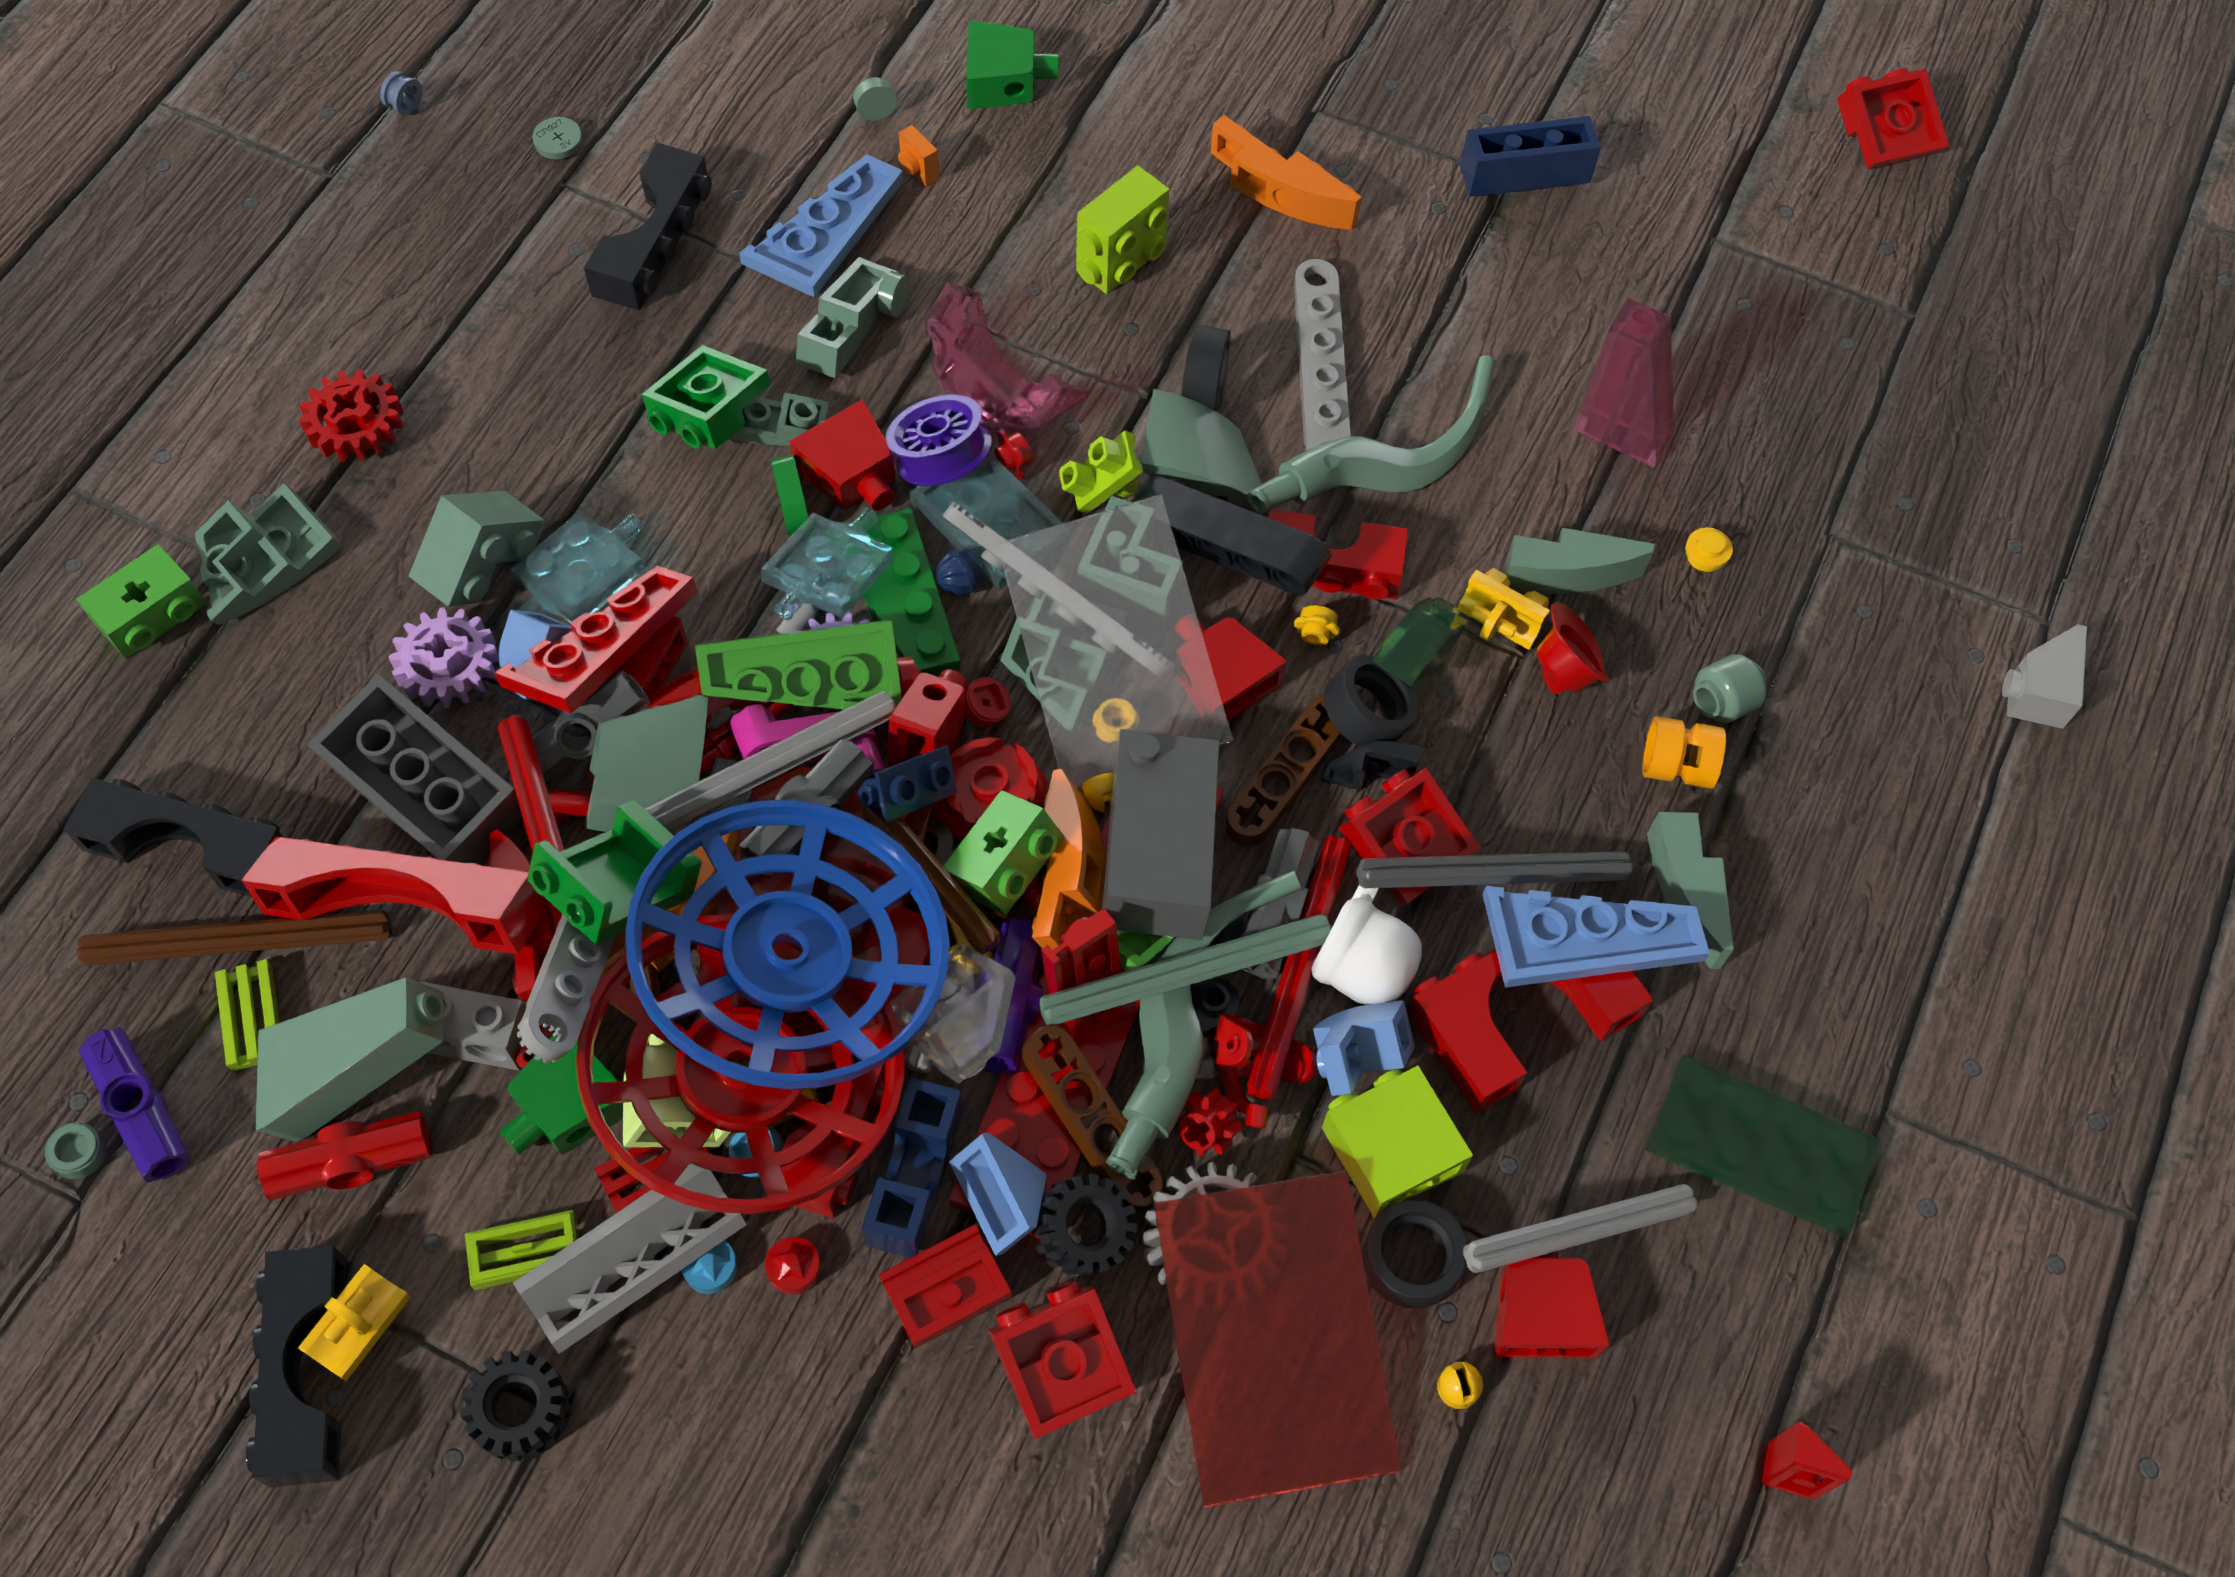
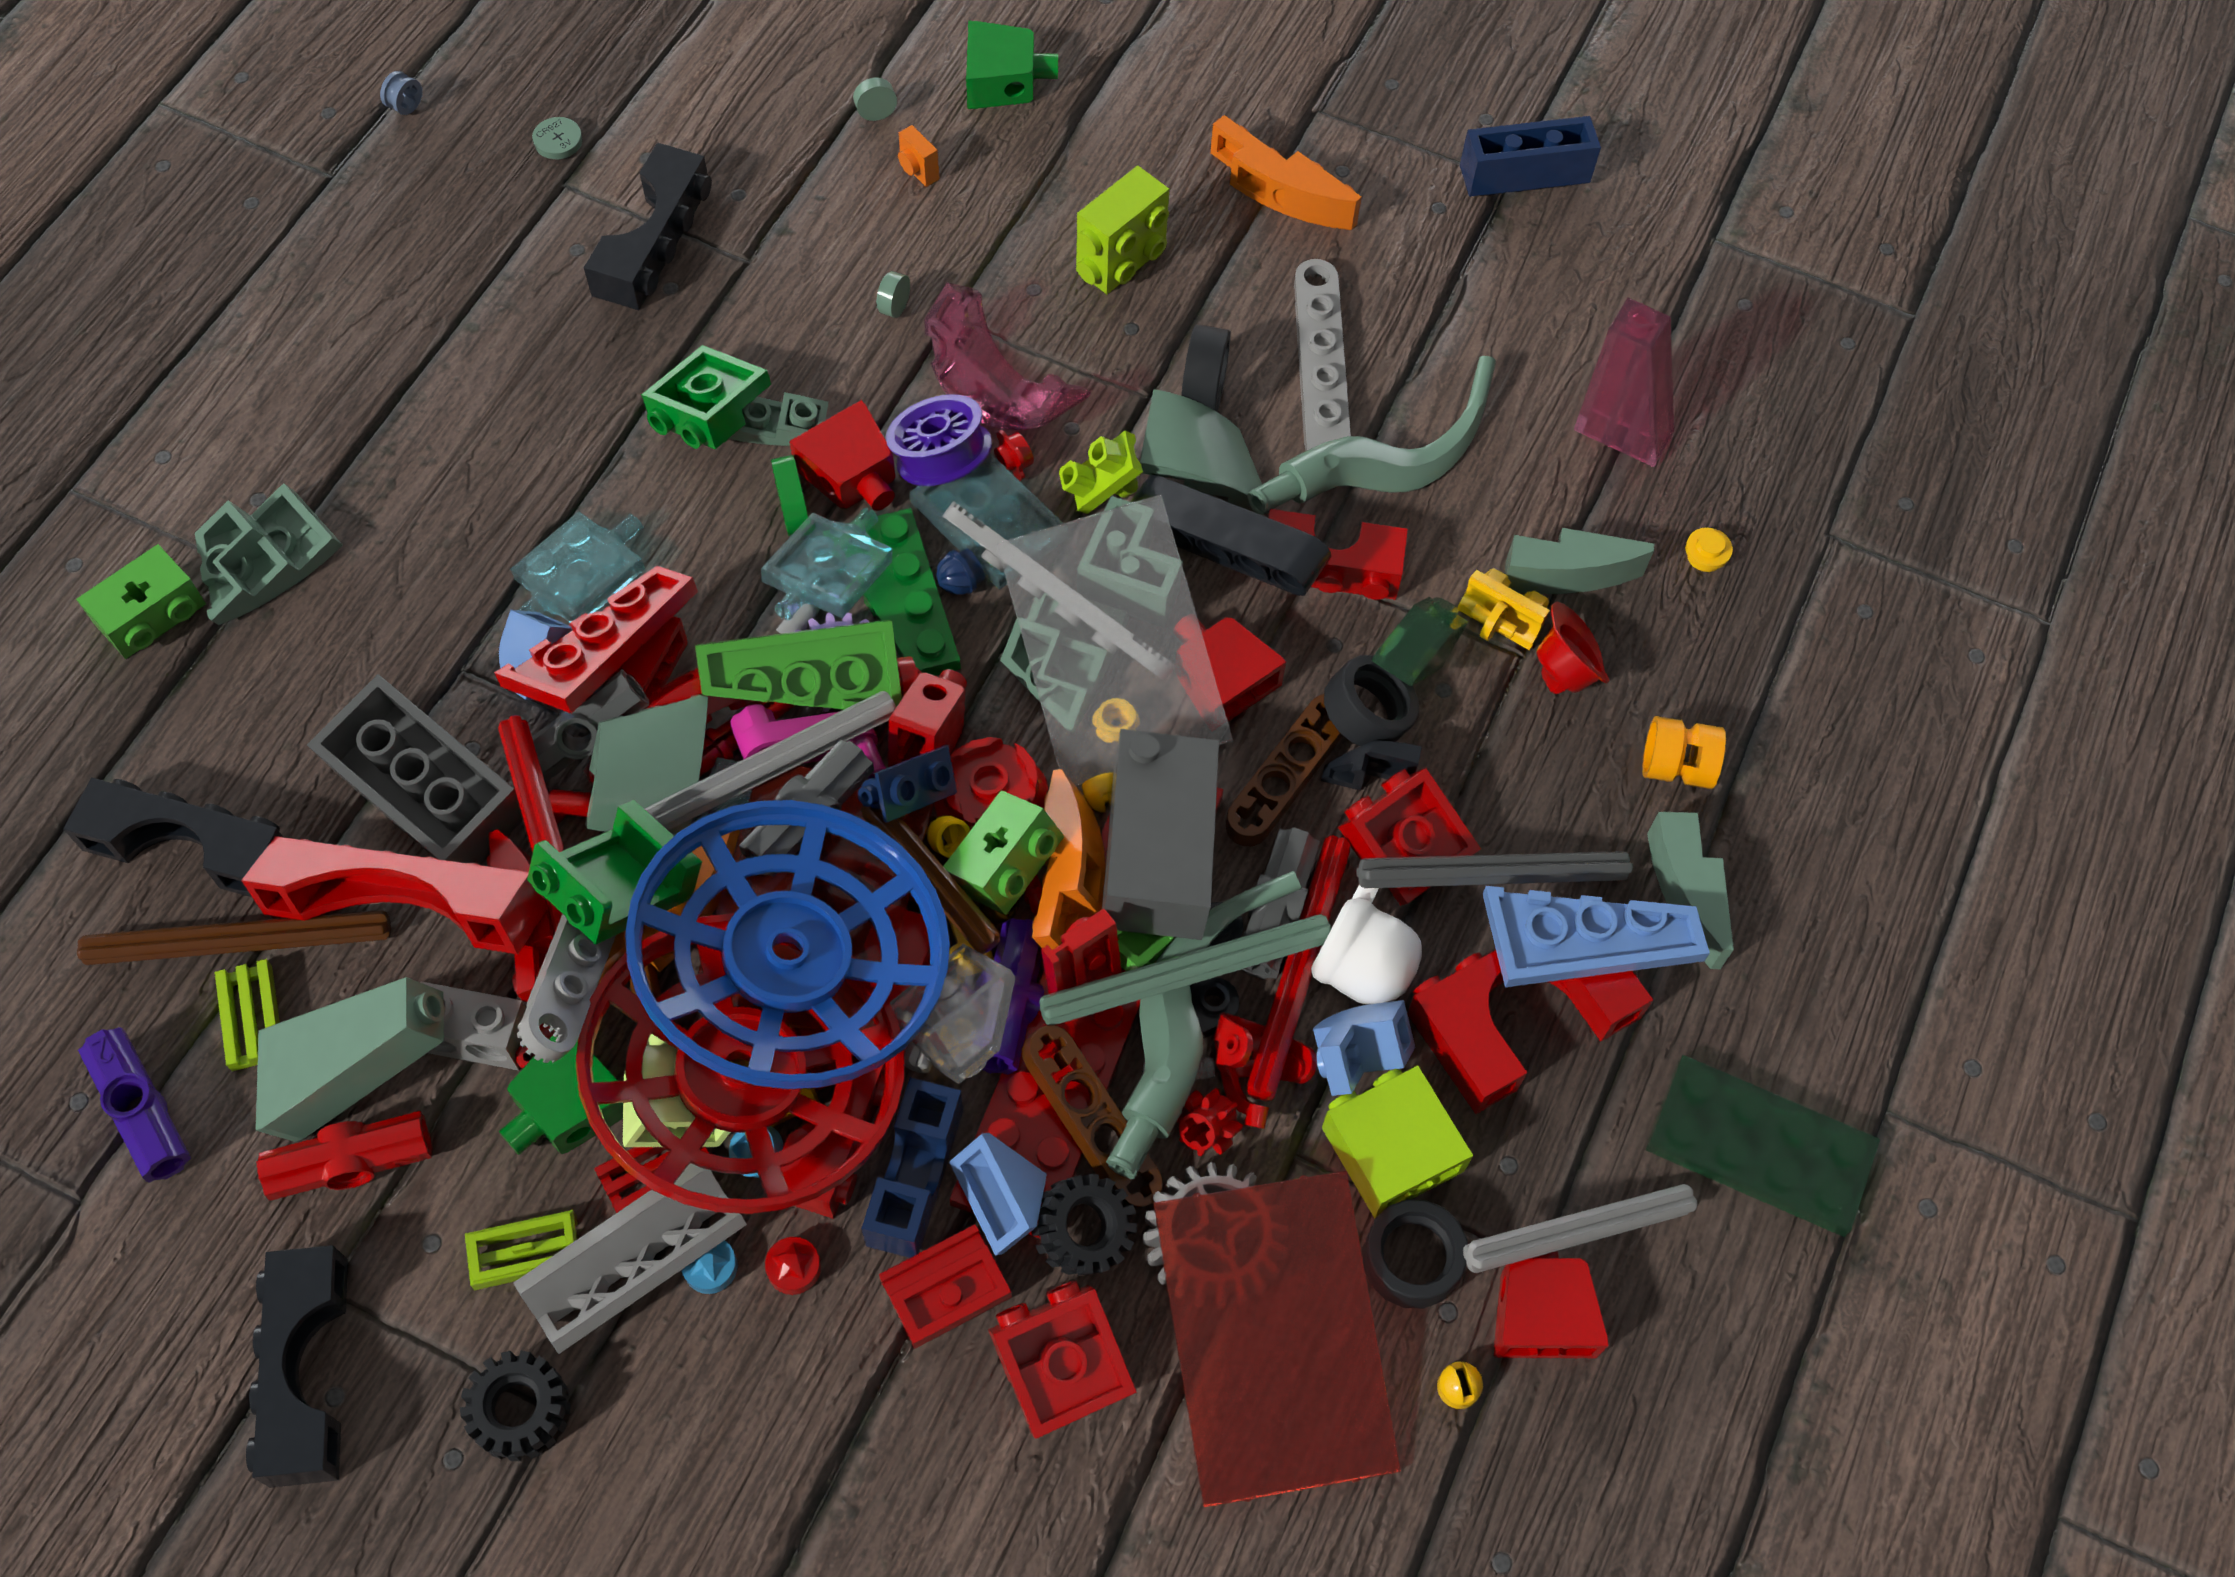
sand green tile [45,1122,106,1179] -> none
yellow hips [298,1264,411,1381] -> none
red gear [299,369,404,462] -> none
lavender gear [389,607,499,708] -> none
sand green brick [409,490,544,607] -> none
medium blue wing [739,154,904,298] -> none
sand green slope [796,257,898,378] -> none
red tile [964,677,1011,728] -> none
yellow plate [1294,605,1340,646] -> none
sand green head [1693,654,1767,723] -> none
red slope [1761,1422,1852,1500] -> none
red plate [1837,68,1949,170] -> none
light grey slope [2002,624,2087,729] -> none
none -> yellow hinge [926,816,970,858]

